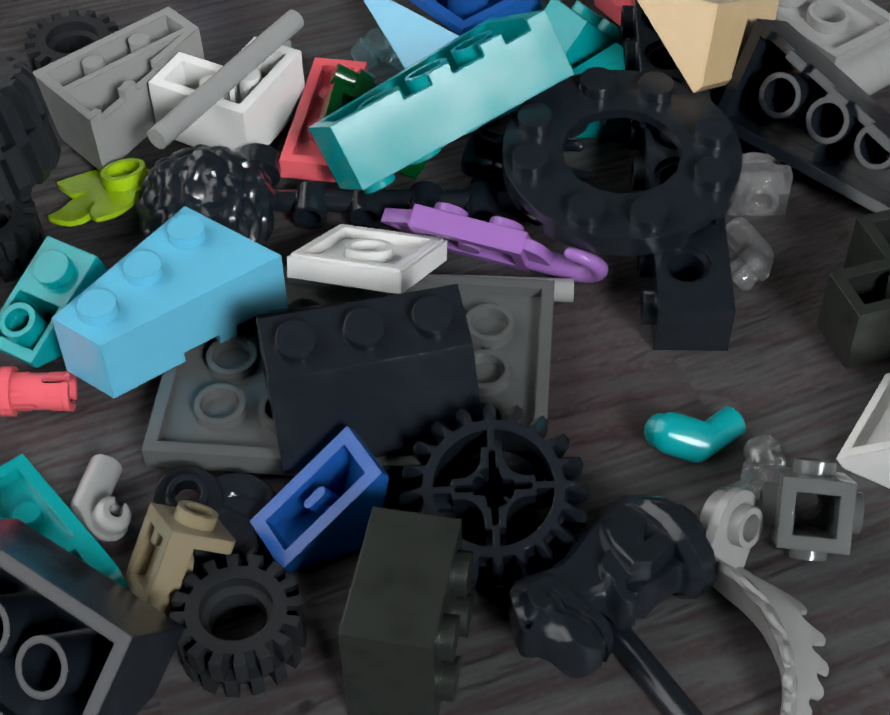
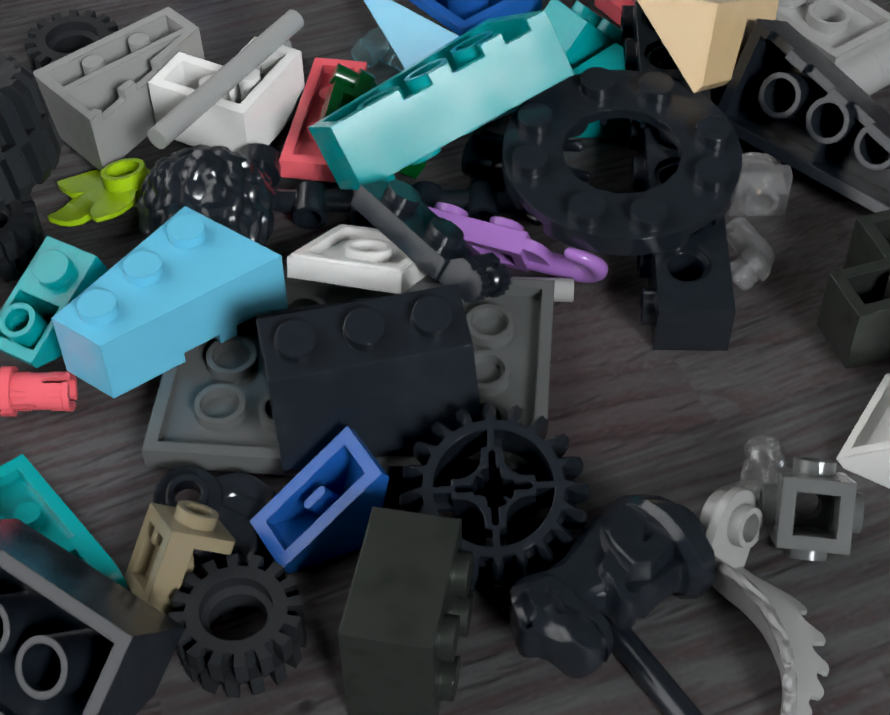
light grey arm [70,454,132,542] -> none
teal arm [644,406,746,463] -> none
none -> black hinge [350,180,512,303]

